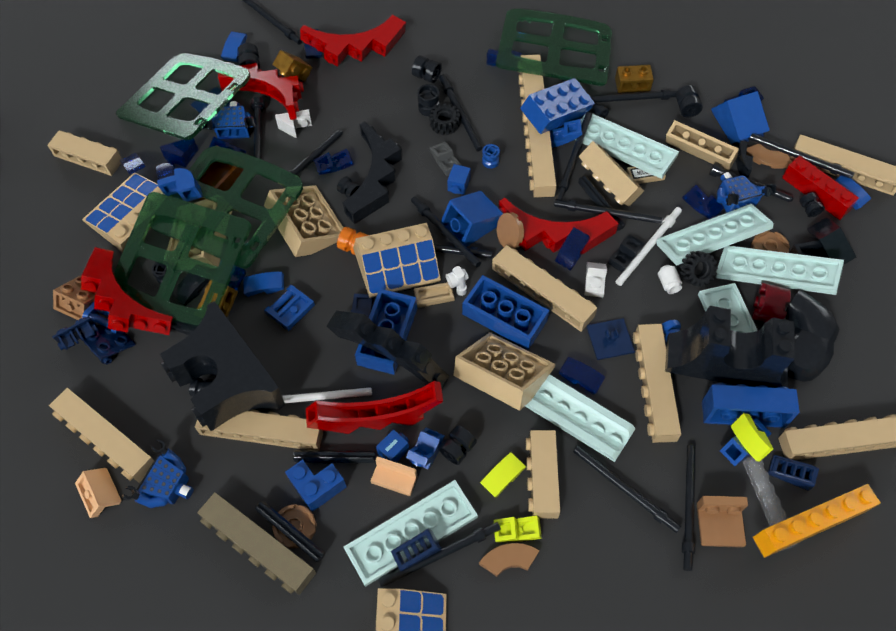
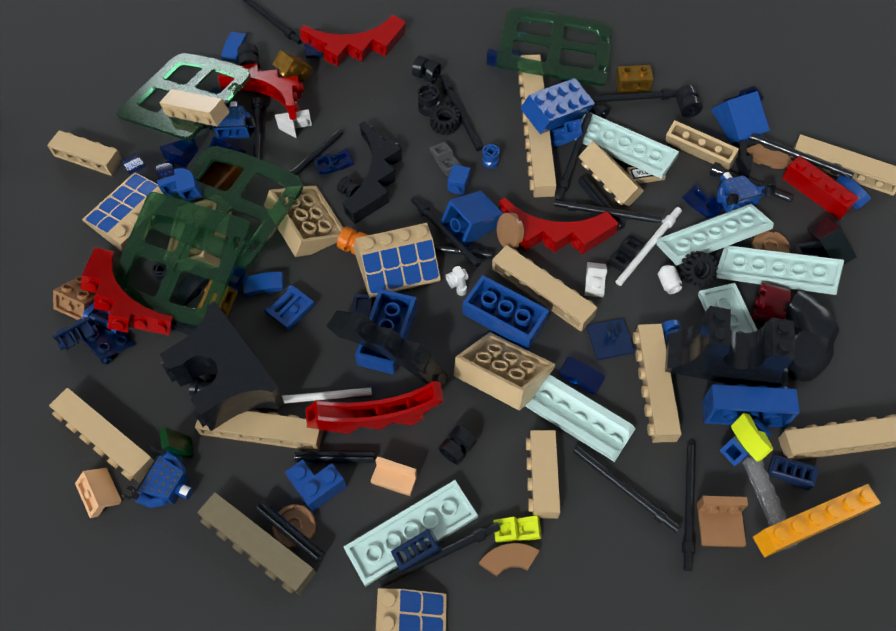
blue brick [376,429,409,463] -> none
blue brick [406,427,445,469] -> none
tan tile [414,282,455,308] -> none
neon yellow slope [480,452,526,497] -> none
clear blue slope [555,227,590,271] -> none
black wheel [799,192,825,217] -> none
none -> tan brick [159,89,229,126]
none -> dark green tile [159,427,194,458]

